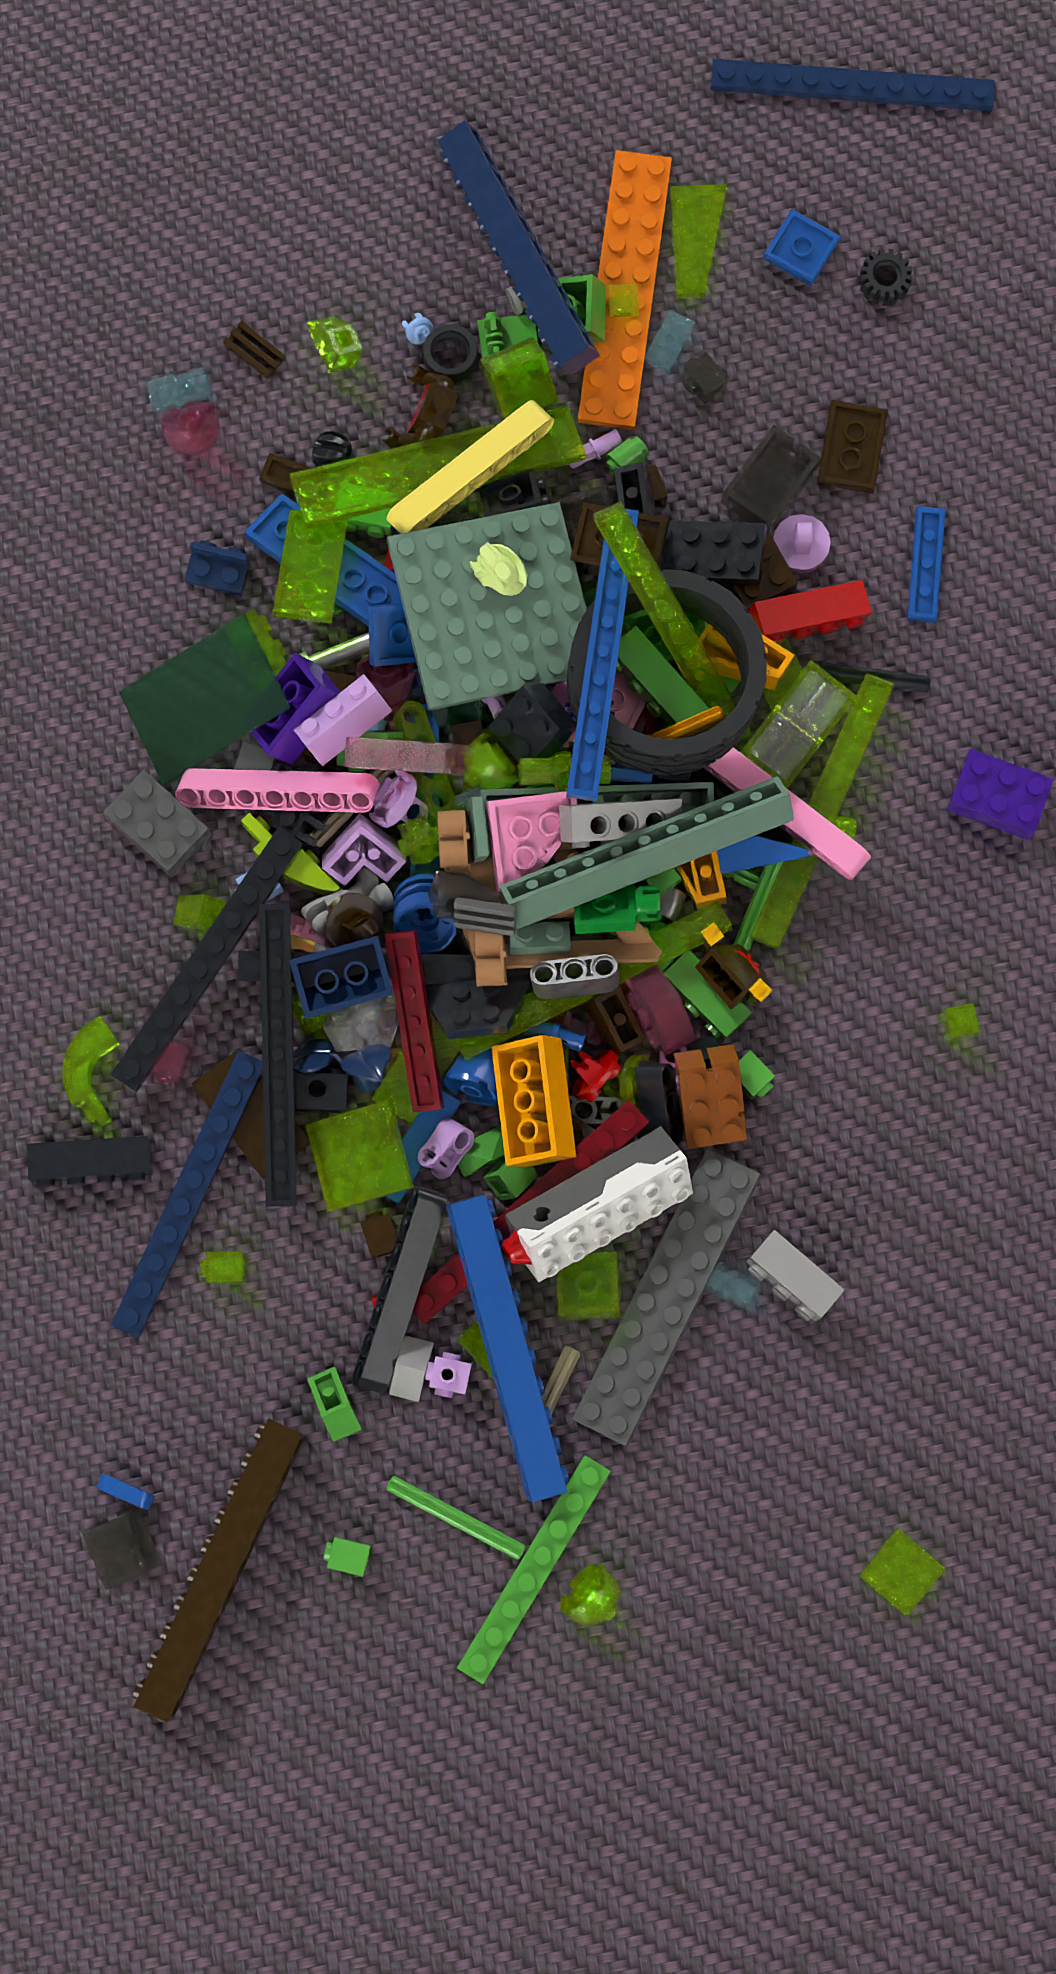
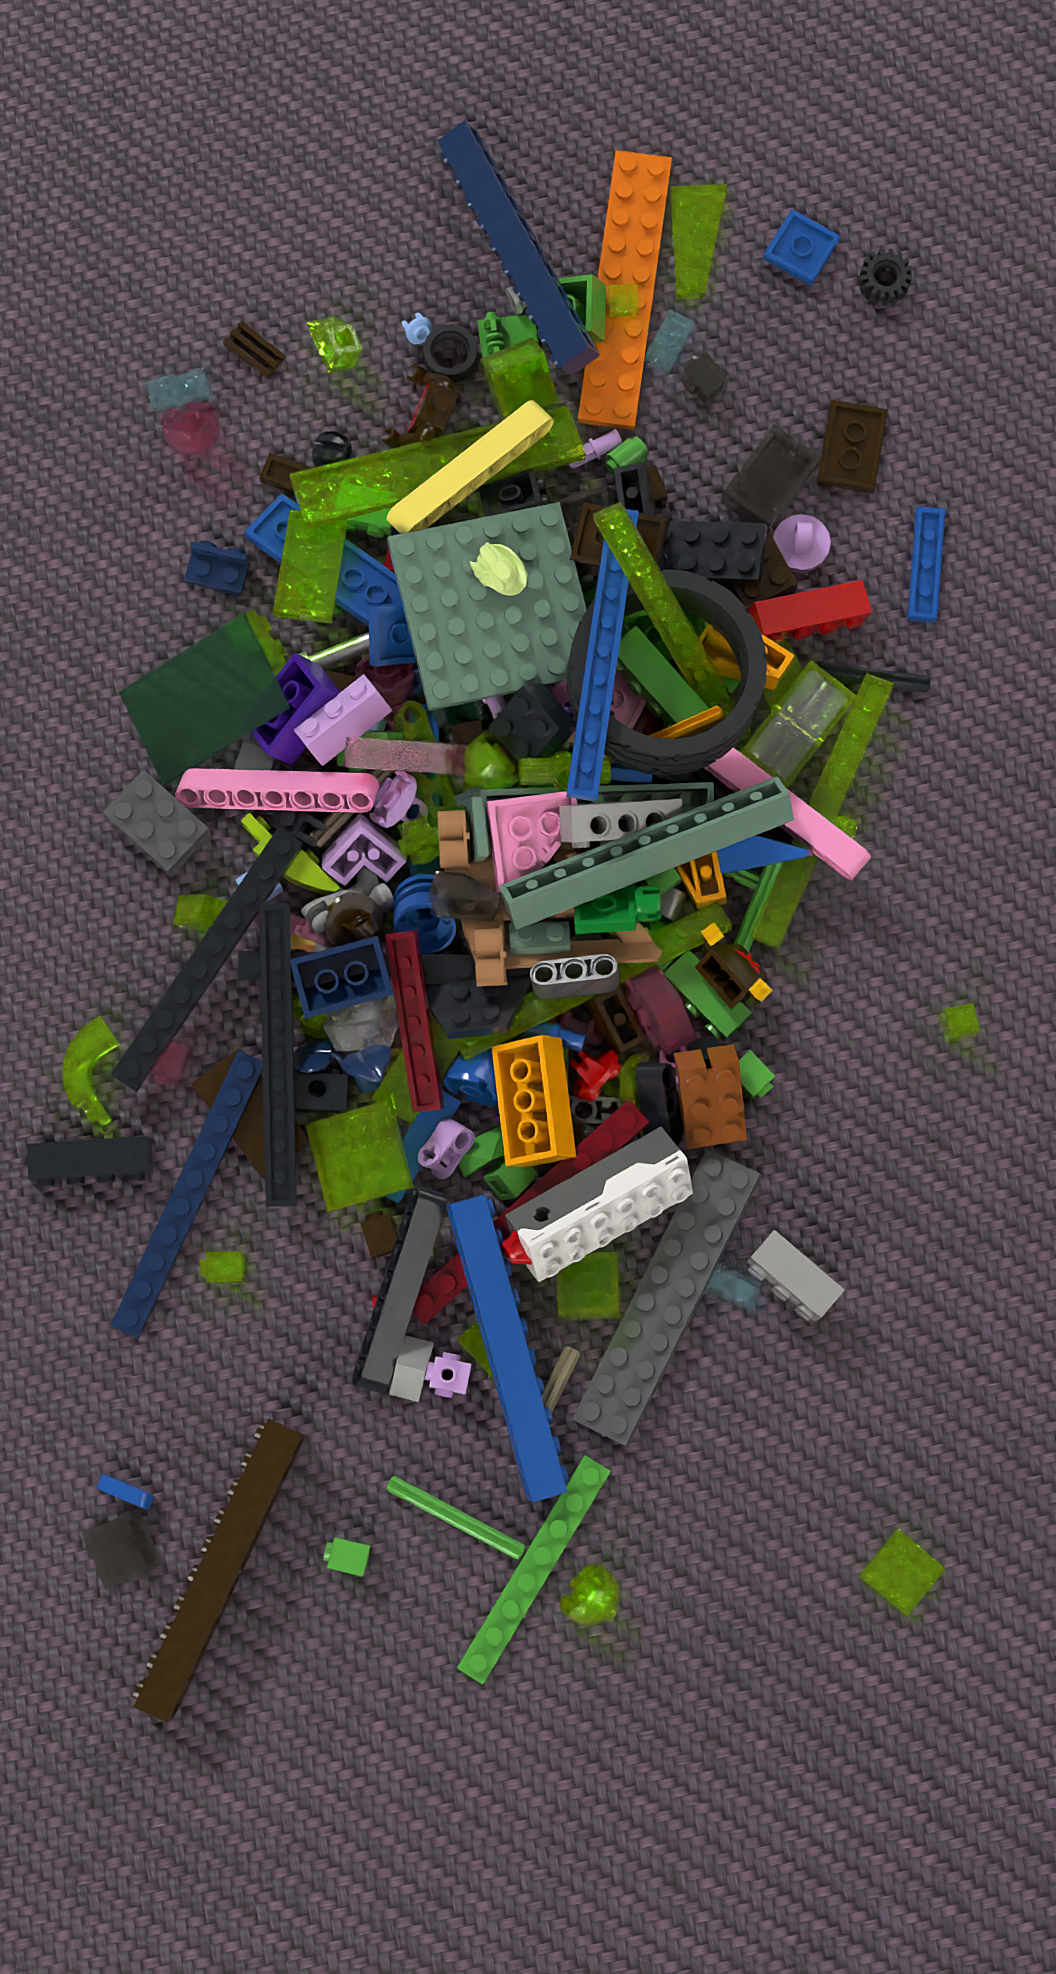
bright green slope [307,1367,361,1442] -> none
dark grey tile [454,897,516,936] -> none
dark blue plate [710,59,995,111] -> none
dark purple brick [946,748,1054,840] -> none

